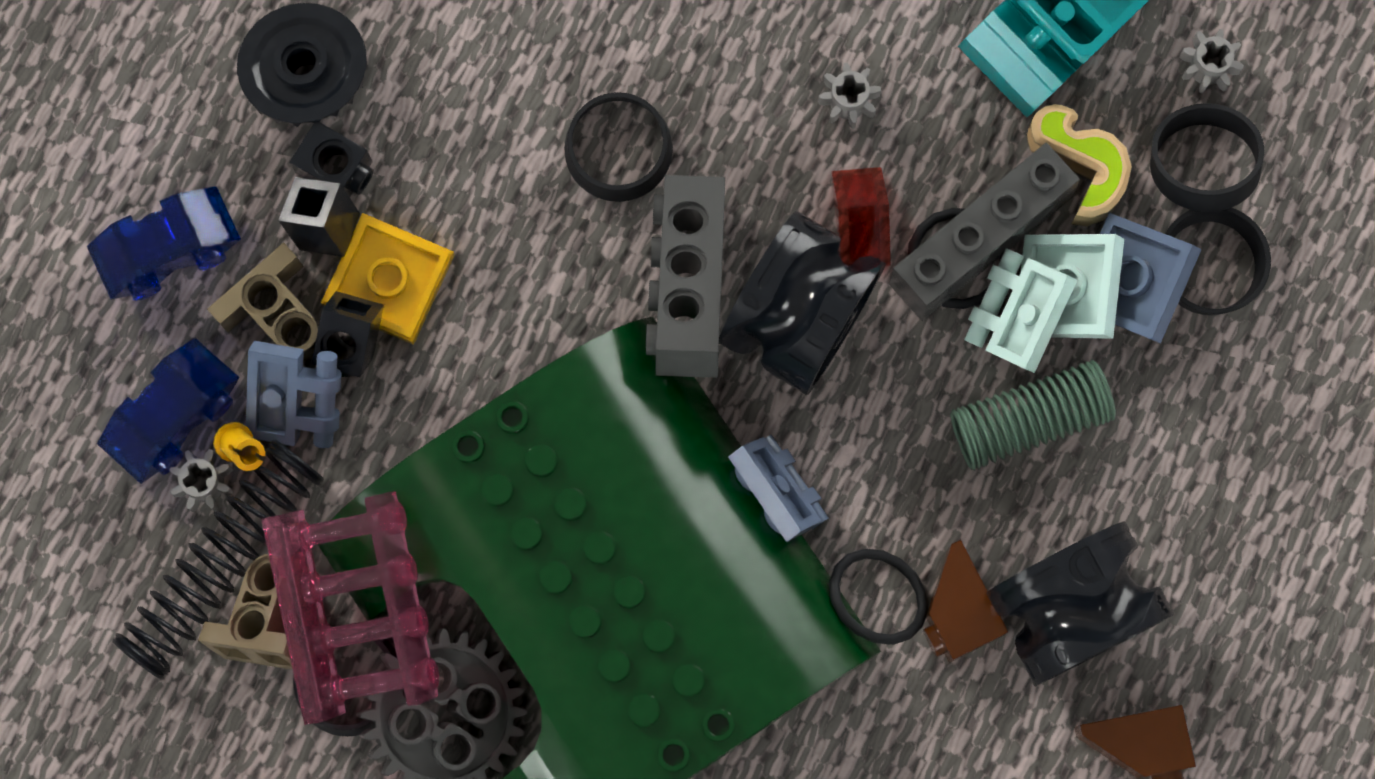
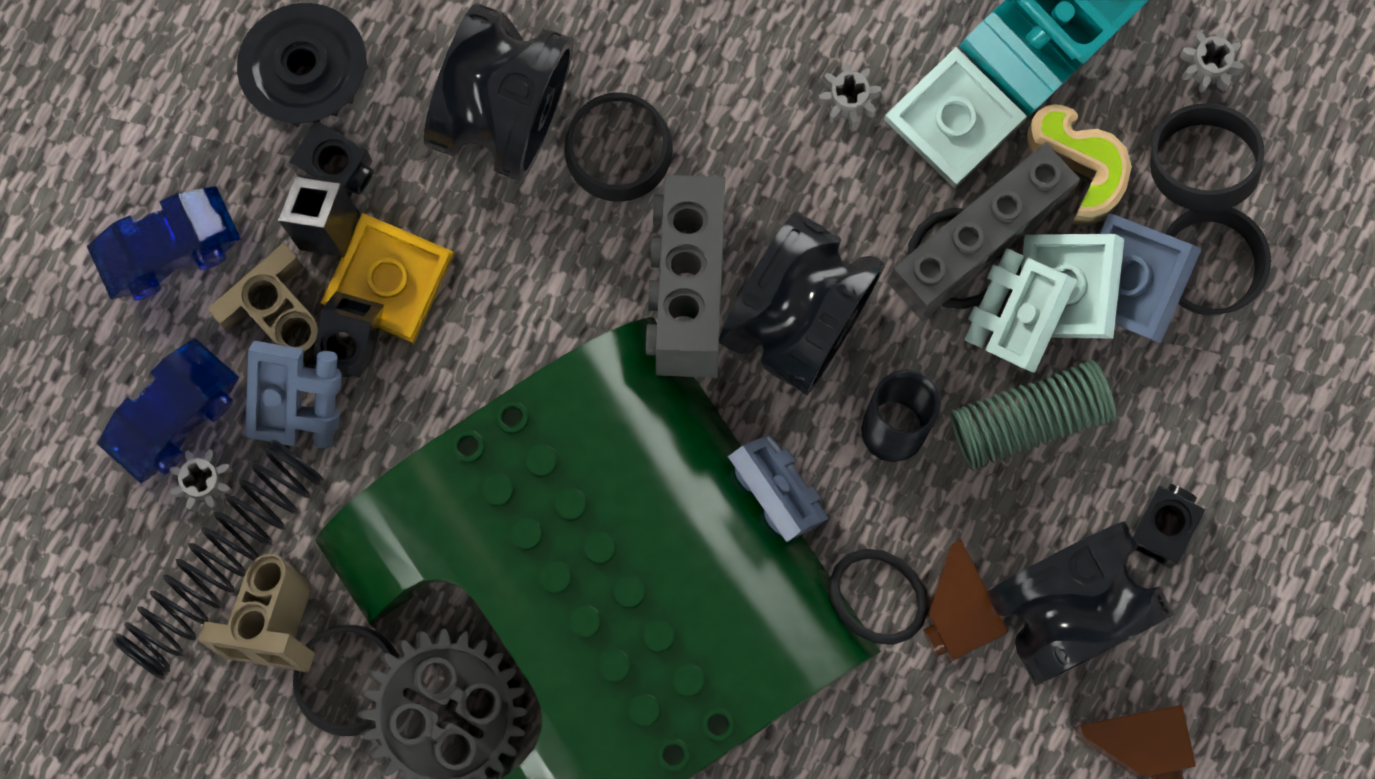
yellow pin [213,422,266,471] -> none
clear pink fence [261,491,439,725] -> none
clear red slope [831,167,891,266] -> none
none -> black piece [424,3,574,181]
none -> black piece [861,369,941,462]
none -> light aqua plate [884,47,1027,189]
none -> black brick [1131,484,1206,569]

